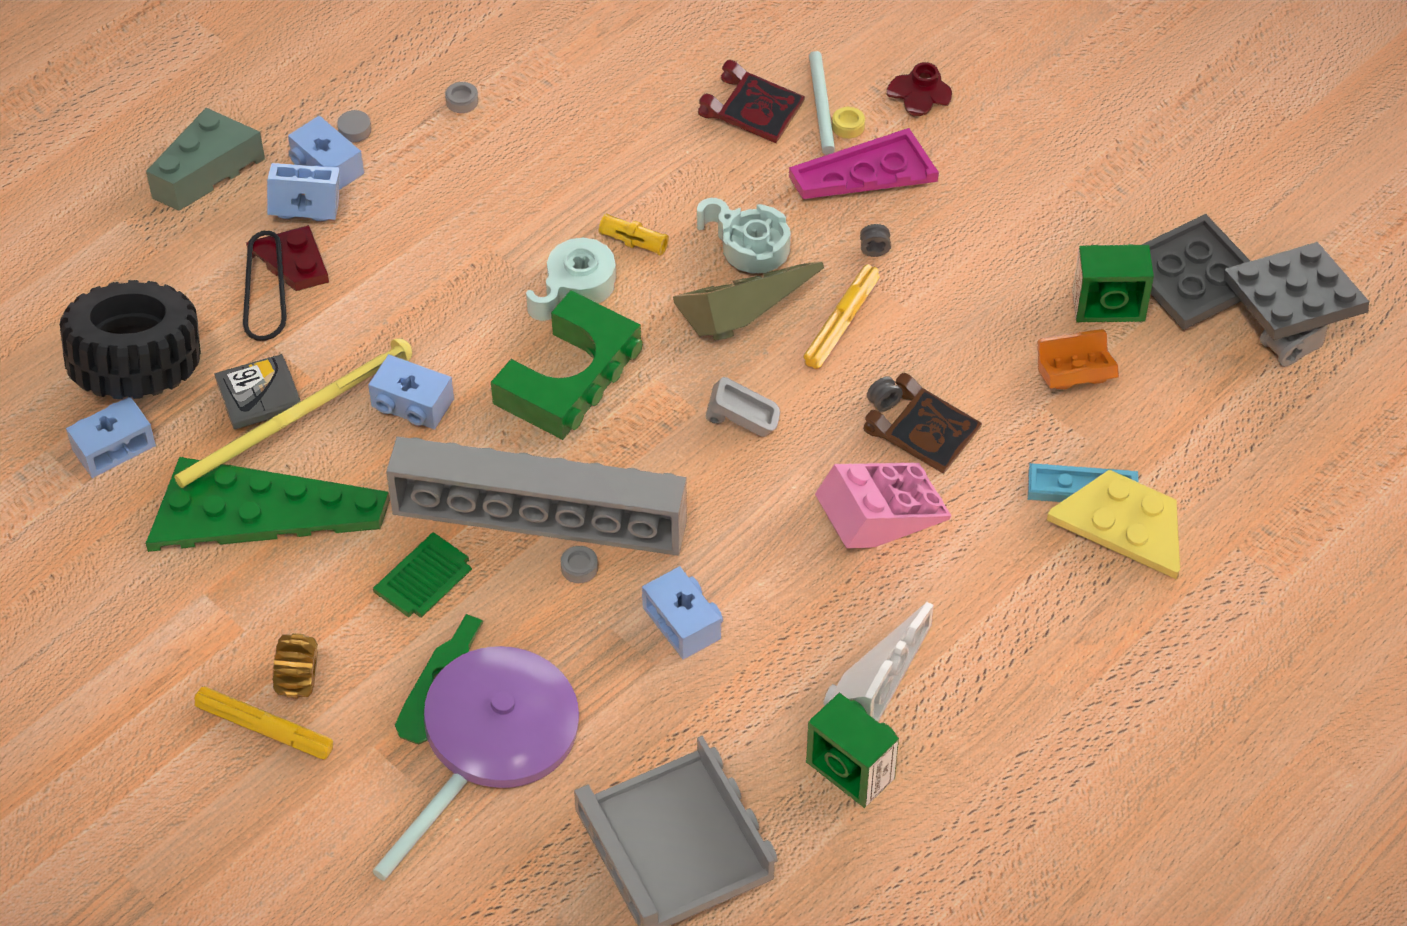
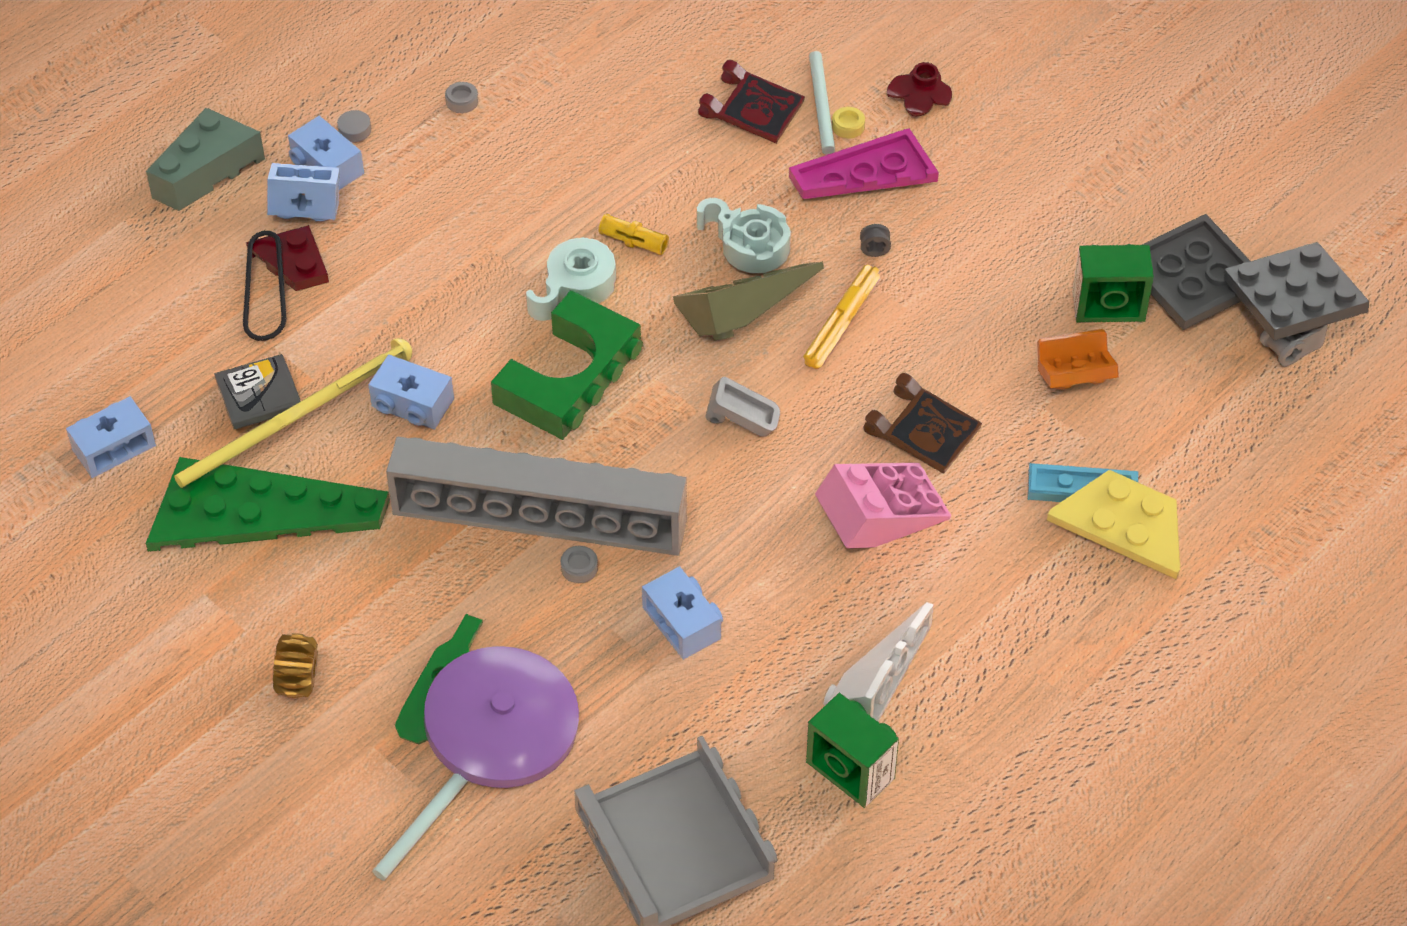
black tyre [59,280,201,399] -> none
yellow axle [194,686,333,760] -> none
green window [373,532,472,618] -> none
dark grey bush [867,376,903,412] -> none

